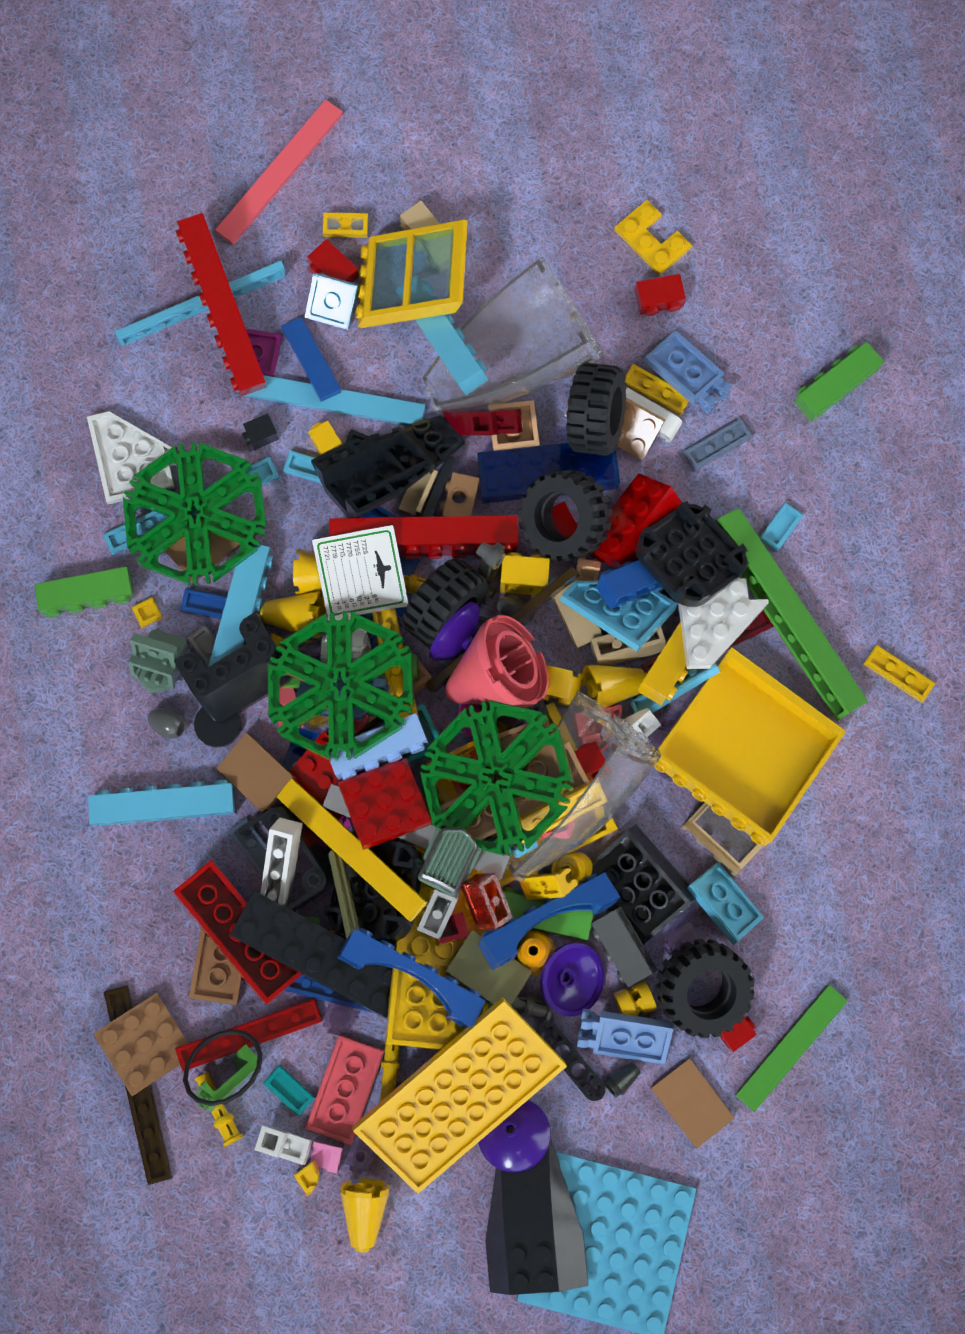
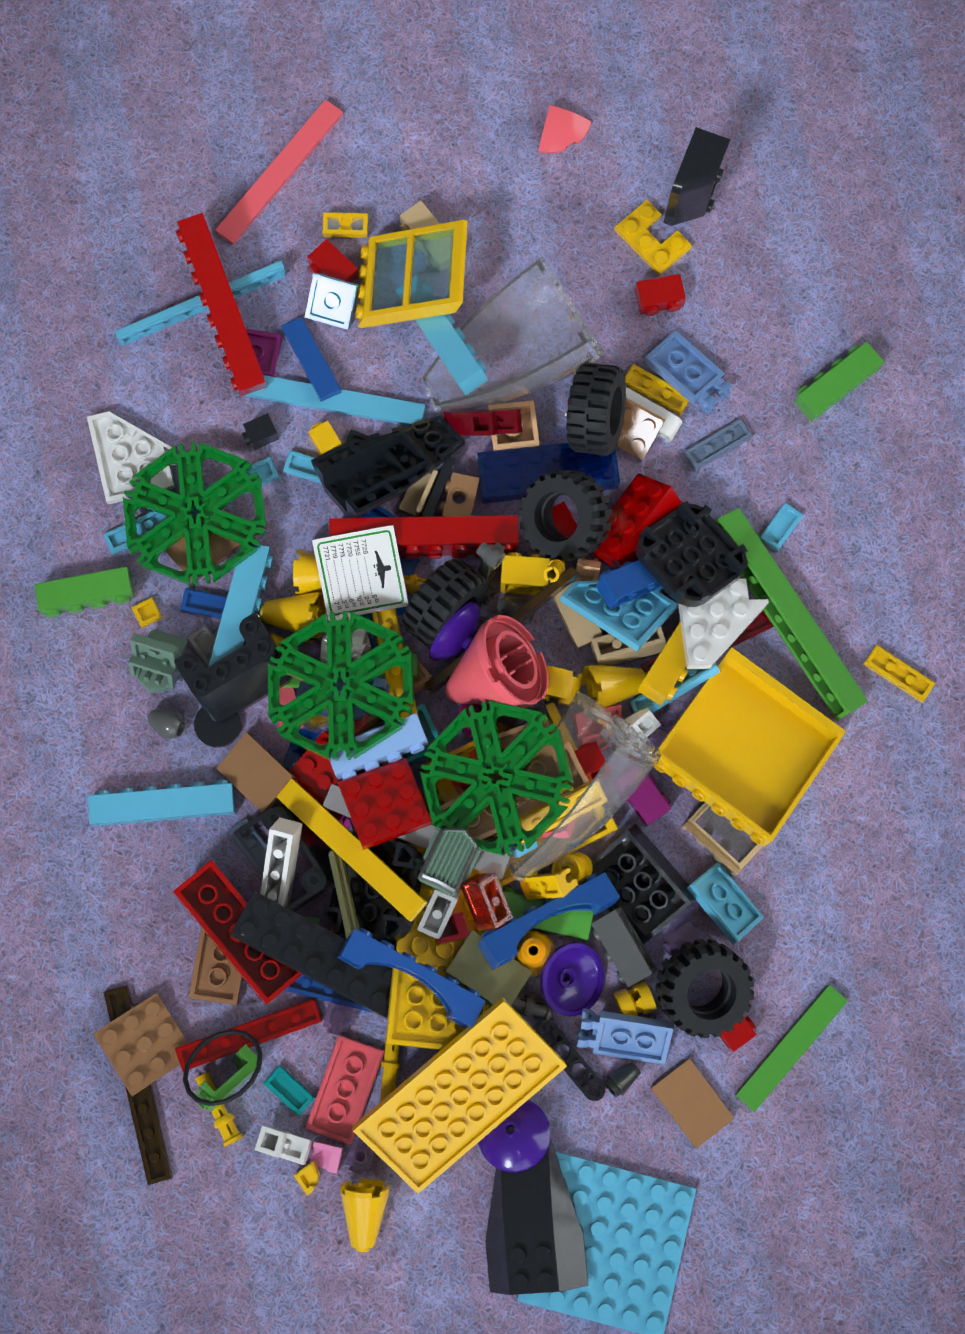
none -> coral brick [538,105,592,153]
none -> yellow pin [544,559,566,582]
none -> magenta brick [619,770,671,827]
none -> black windscreen [663,127,730,226]

